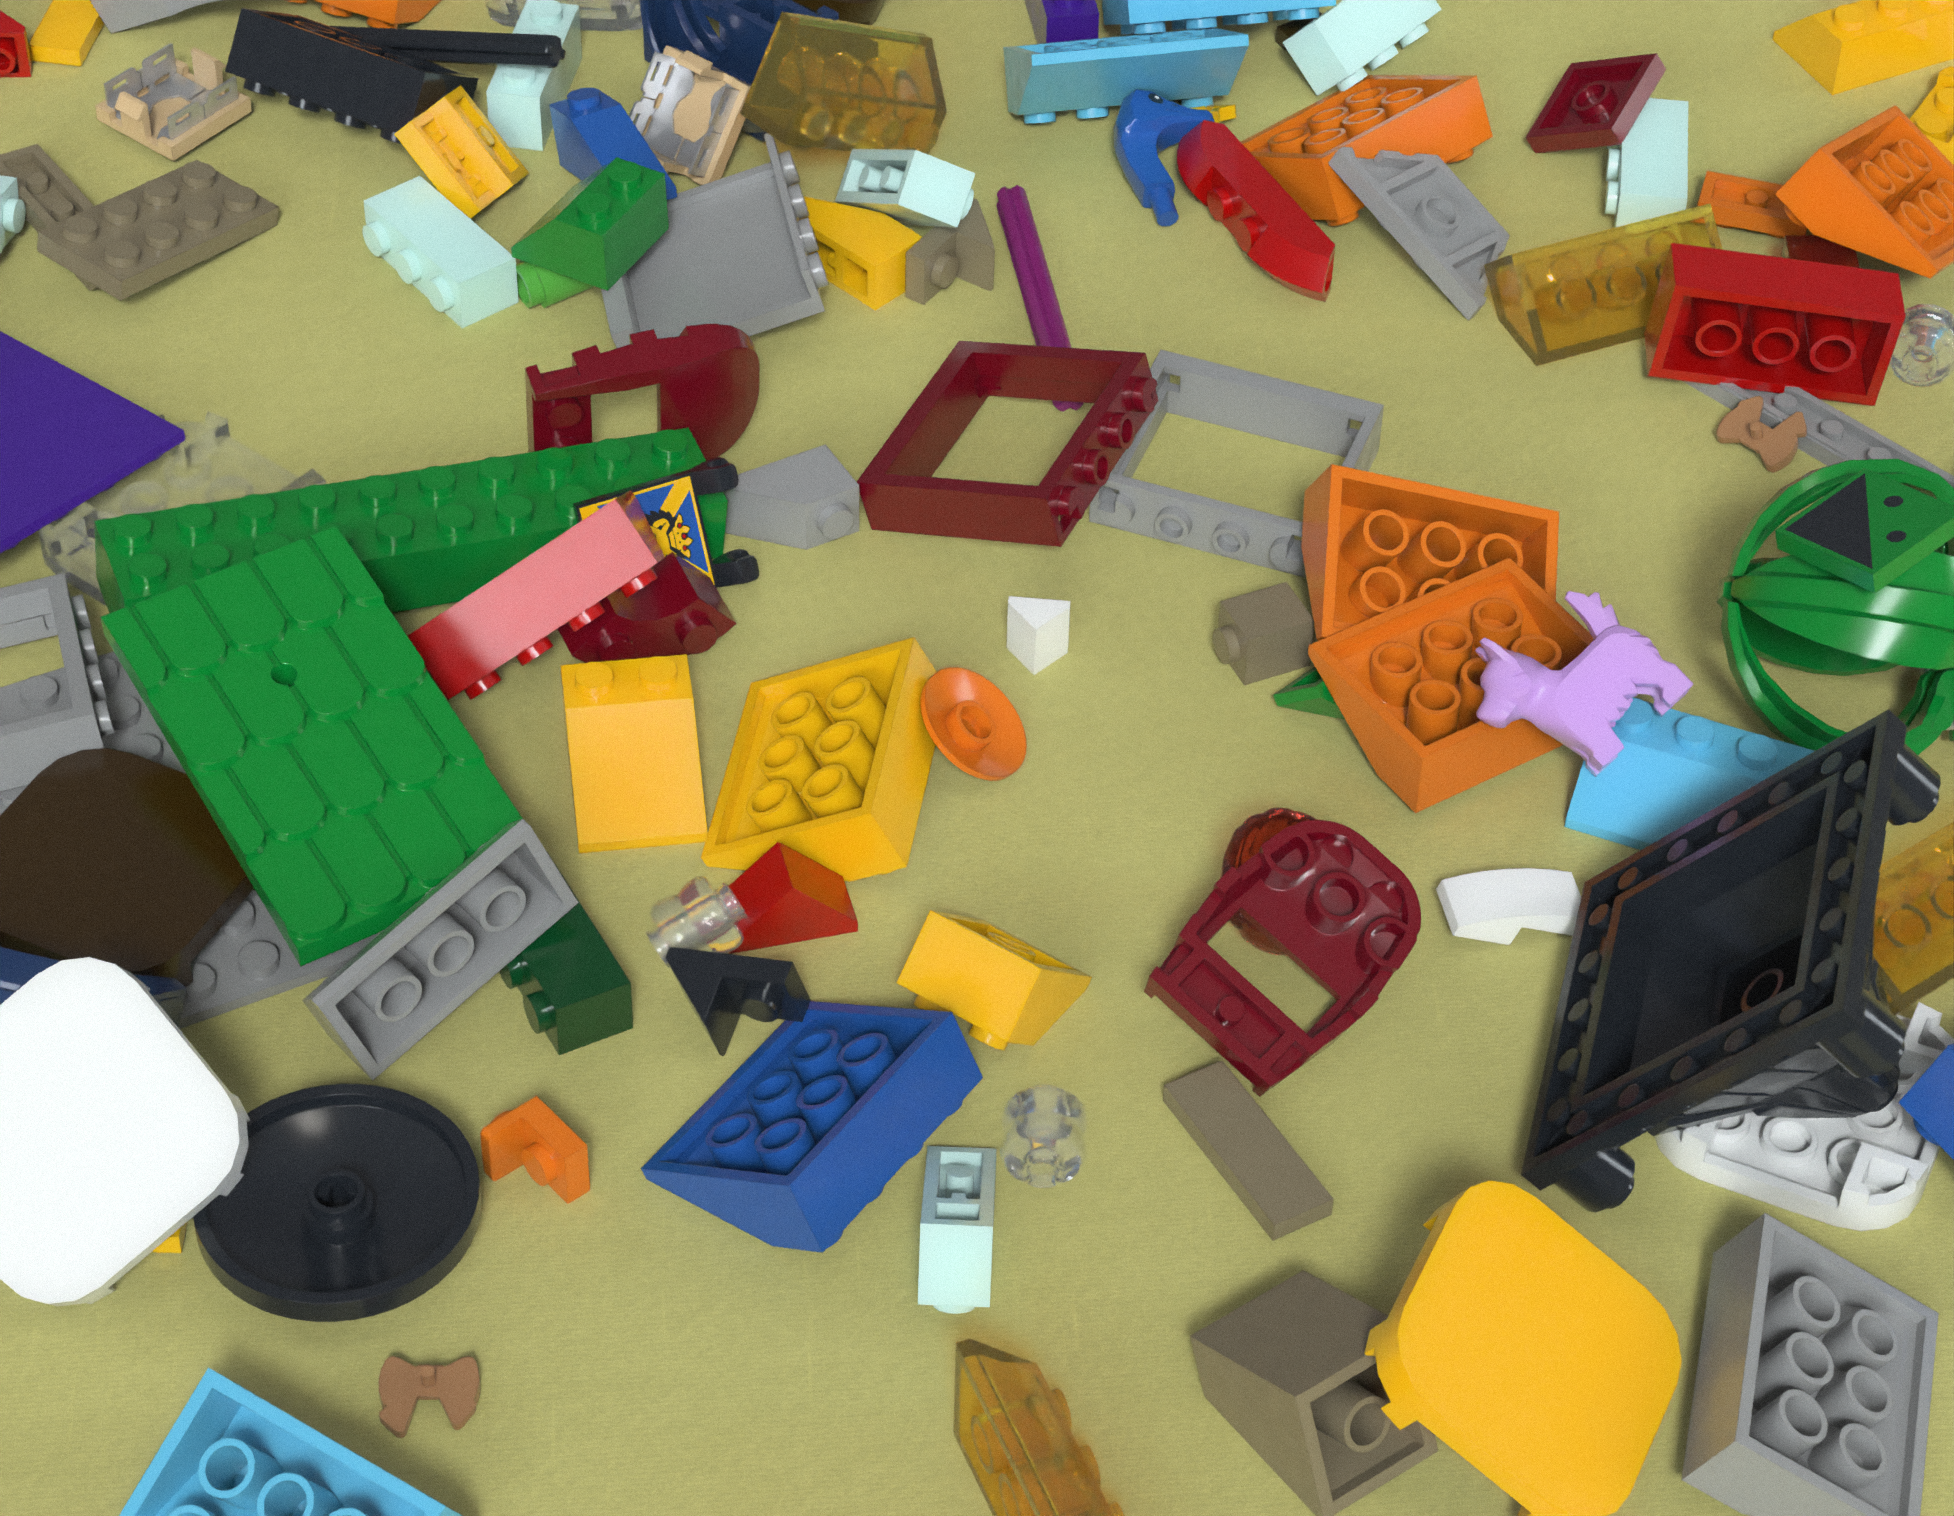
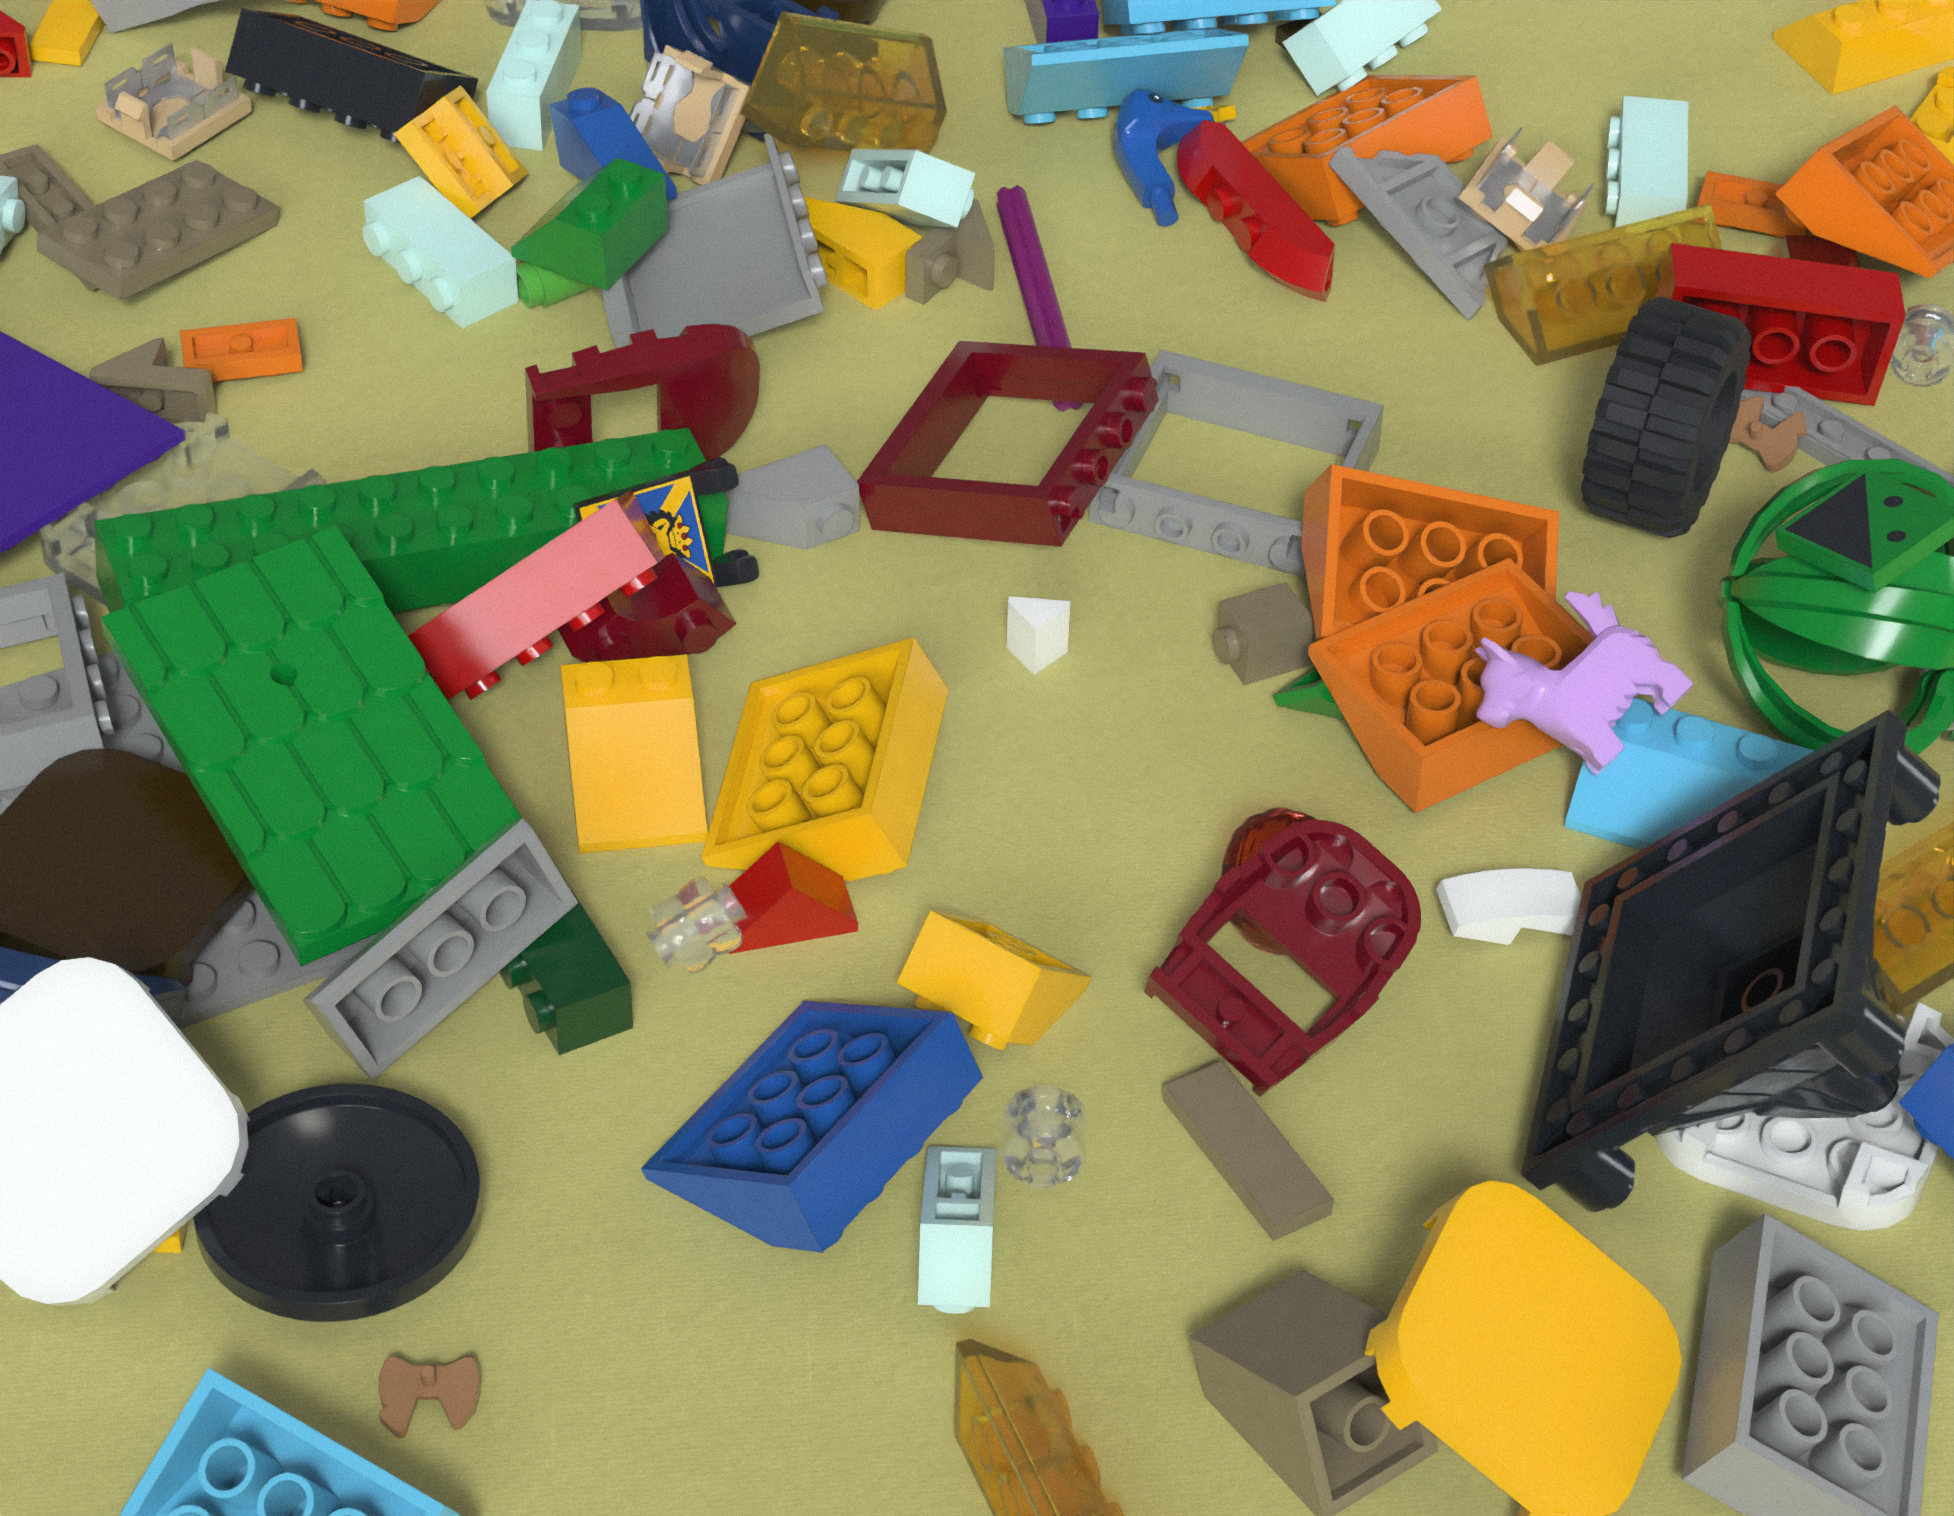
black axle [330,26,566,68] -> none
orange bracket [480,1096,590,1204] -> none
black slope [665,947,811,1056] -> none
orange dish [920,667,1027,781] -> none
dark red tile [1525,53,1666,153] -> none
none -> dark tan slope [89,338,216,430]
none -> orange plate [180,318,303,383]
none -> piece [1458,127,1594,266]
none -> black tyre [1581,297,1751,538]

